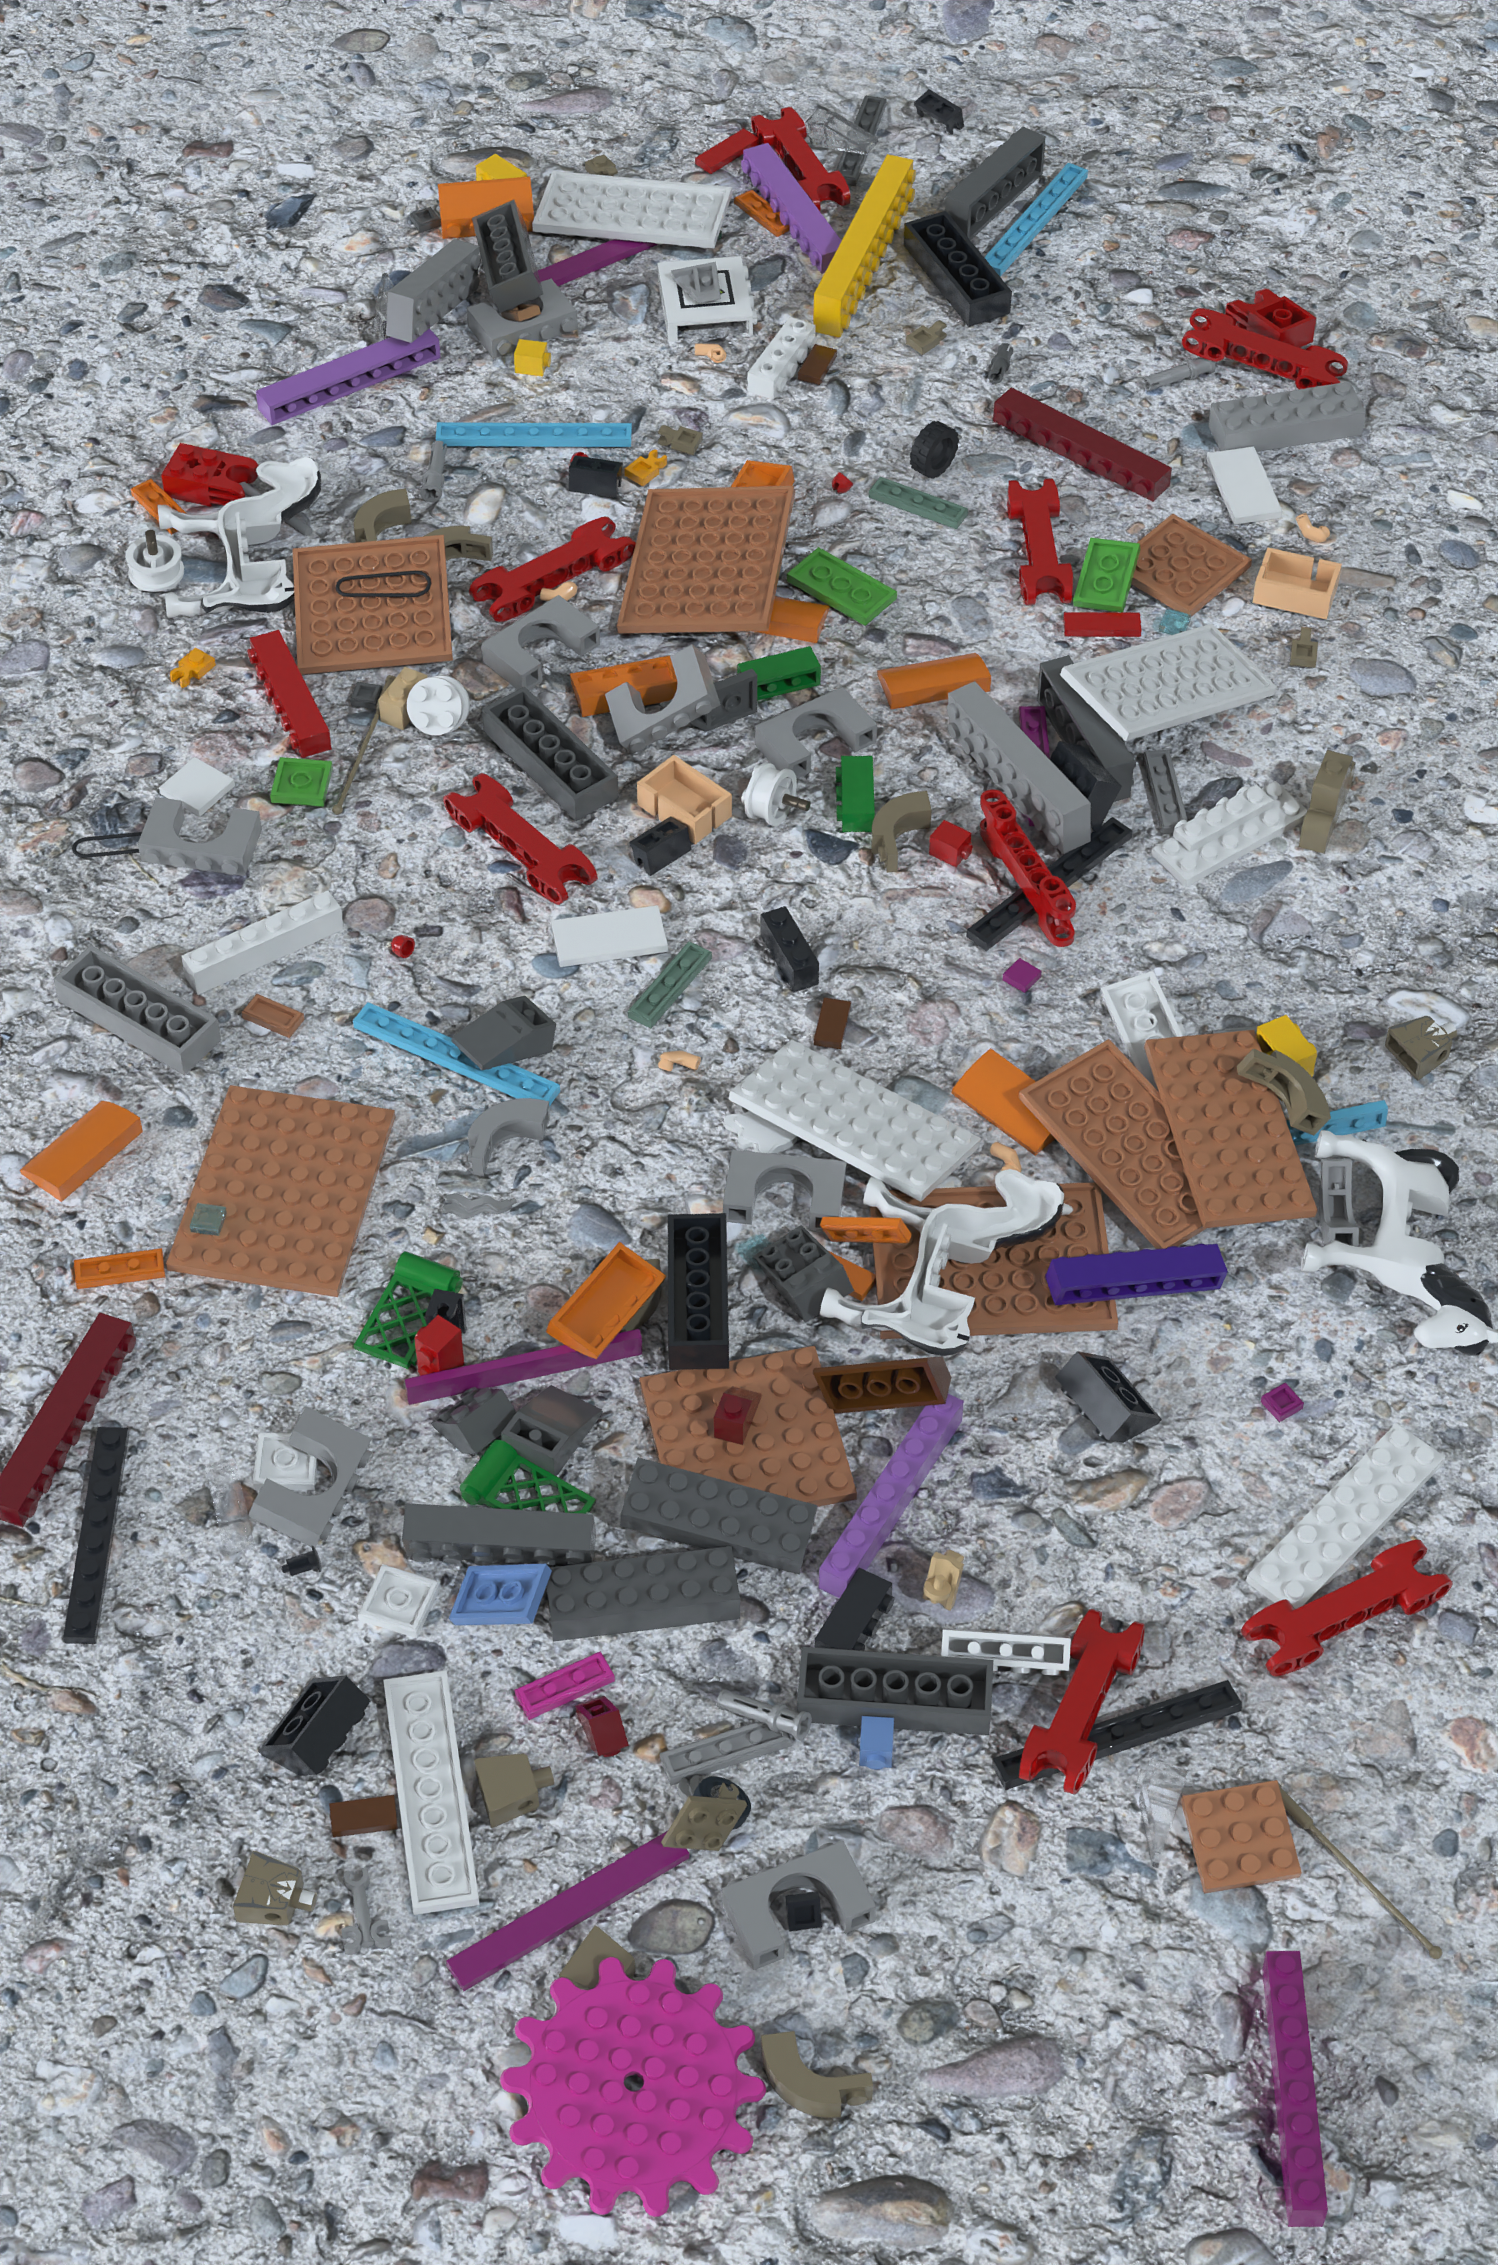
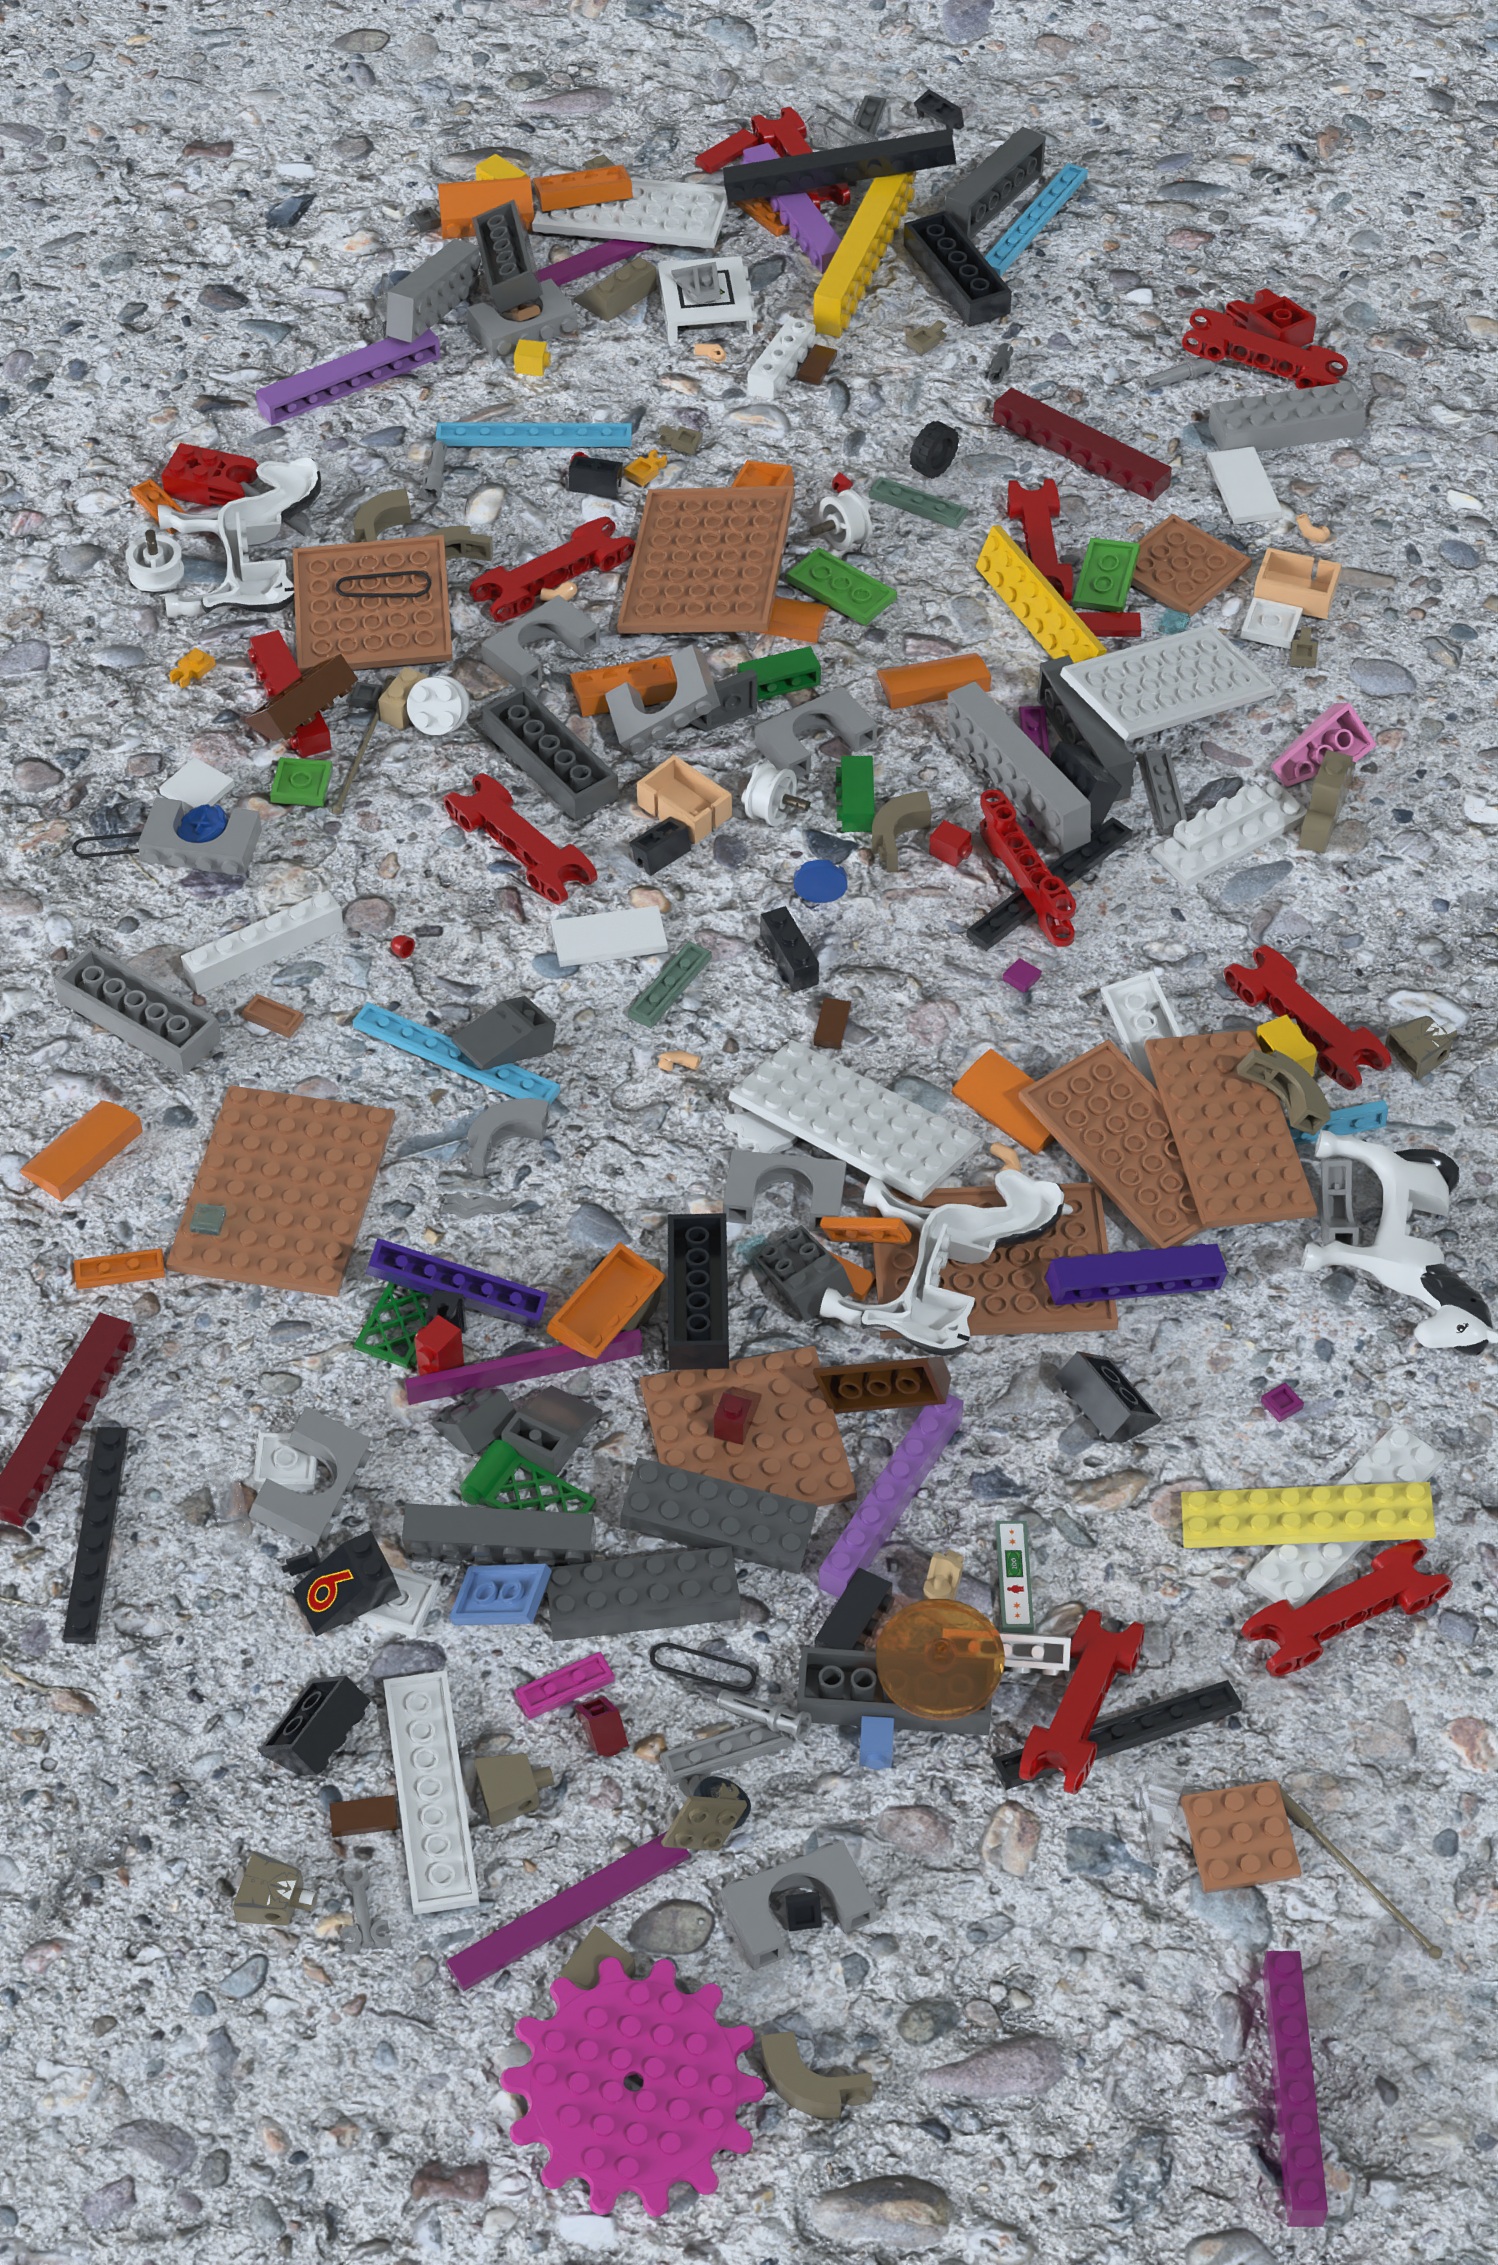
none -> blue tile [177,804,229,843]
none -> reddish brown slope [244,654,359,741]
none -> black slope [293,1530,402,1637]
none -> dark purple brick [365,1238,548,1329]
none -> orange slope [533,165,633,212]
none -> dark tan slope [574,257,657,322]
none -> black piece [650,1642,756,1692]
none -> black brick [723,129,957,203]
none -> blue tile [794,860,848,903]
none -> white wheel [809,489,872,550]
none -> clear orange dish [876,1599,1005,1720]
none -> yellow plate [975,525,1107,663]
none -> tile [995,1521,1034,1633]
none -> light yellow plate [1181,1482,1435,1548]
none -> red piece [1224,945,1392,1090]
none -> white plate [1240,597,1303,649]
none -> bright pink wedge [1271,702,1377,787]

